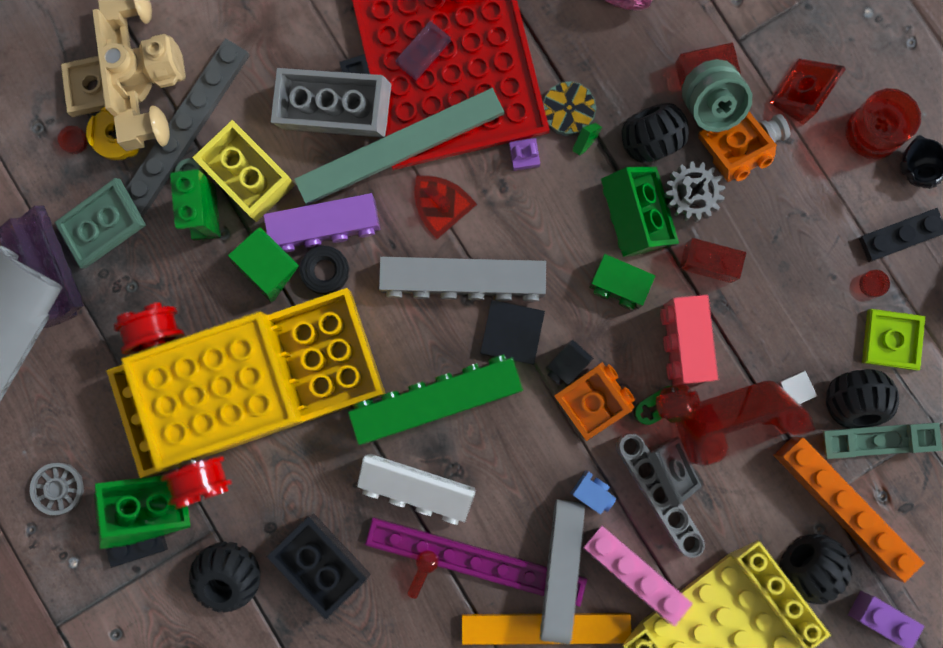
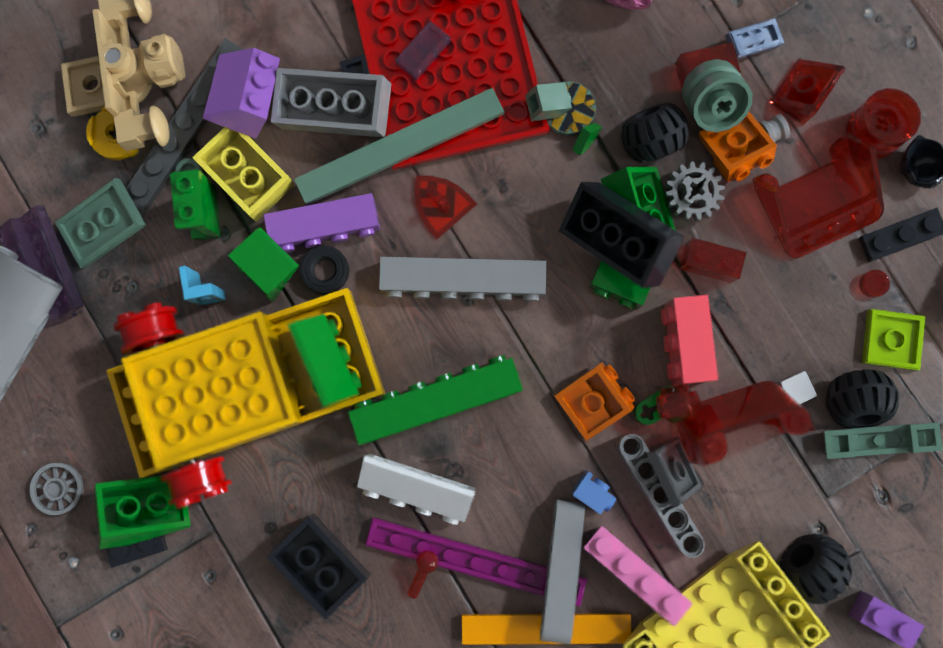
clear red tile [58,125,88,154] -> none
black wheel [189,542,261,613] -> none
black tile [480,300,545,365] -> none
medium lavender tile [509,138,540,171] -> none
black slope [546,339,594,386] -> none
orange brick [773,437,925,583] -> none
none -> medium azure panel [179,266,226,306]
none -> medium lavender slope [202,48,280,138]
none -> green slope [288,314,362,408]
none -> sand green brick [525,82,572,121]
none -> black brick [559,182,685,288]
none -> sand blue plate [725,19,784,60]
none -> clear red windscreen [752,134,884,258]

